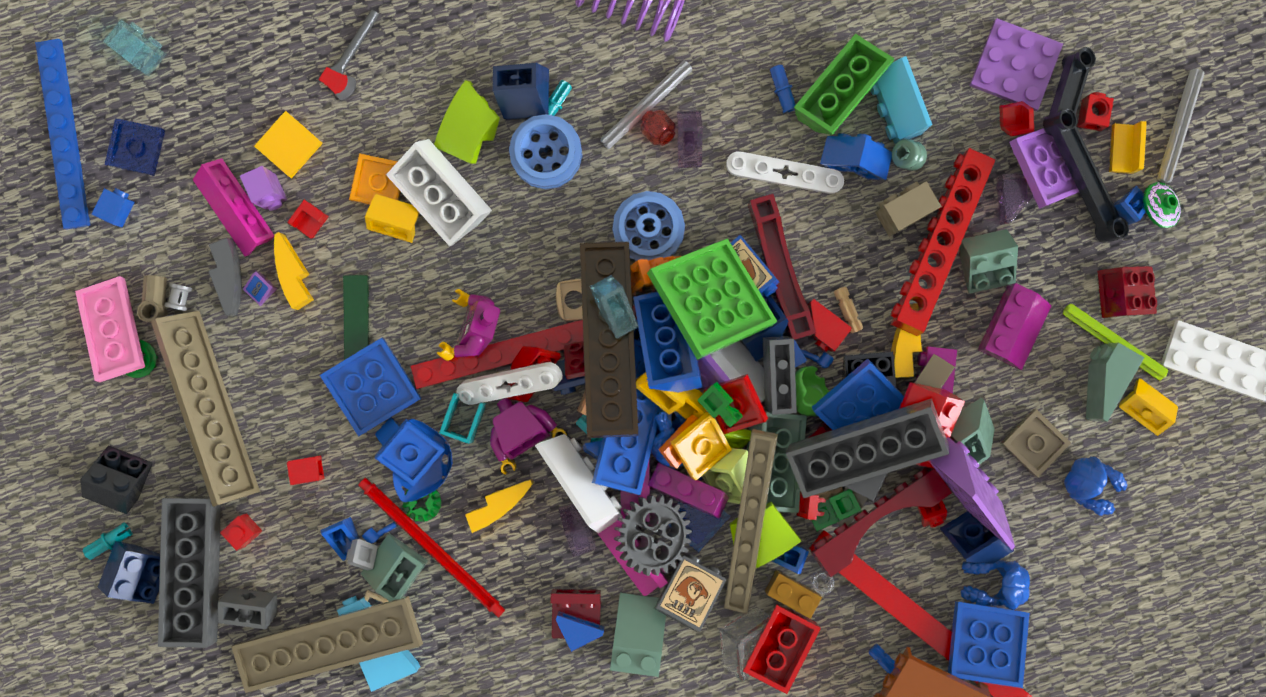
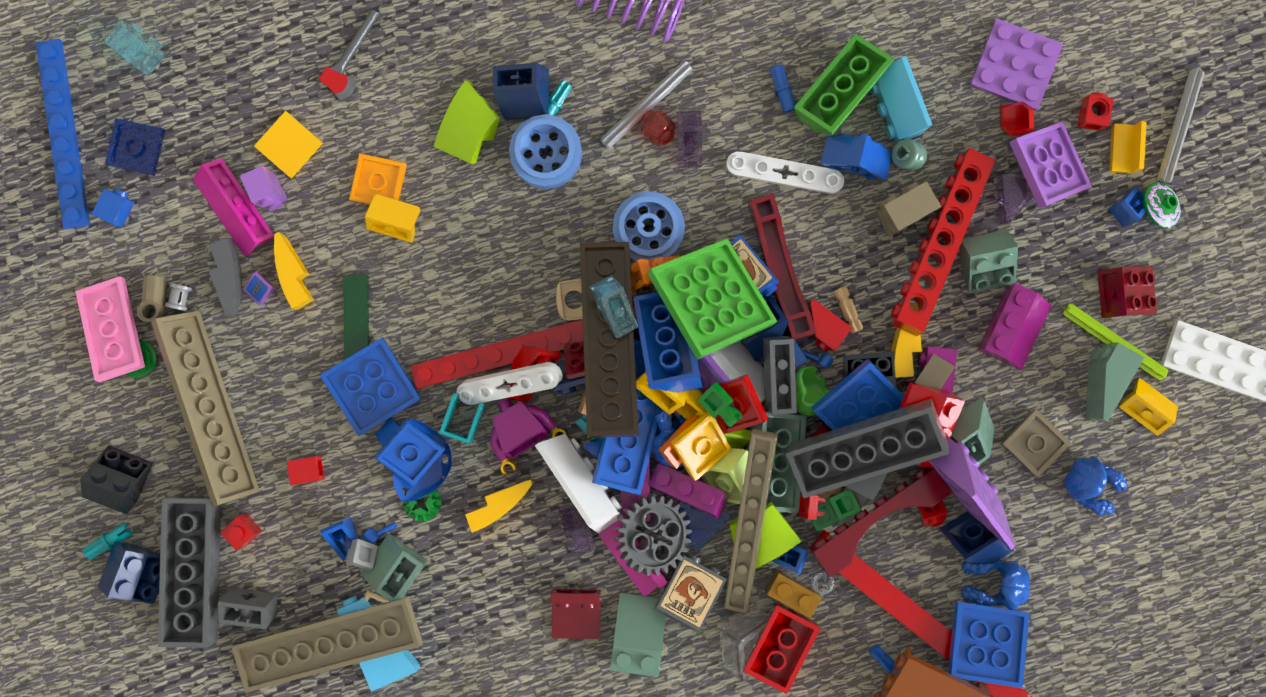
red panel [287,199,329,239] -> none
red piece [358,478,505,618] -> none
white slope [386,139,492,246] -> none
magenta torso [437,289,500,361] -> none
blue slope [556,611,605,651] -> none
black piece [1043,47,1129,243] -> none

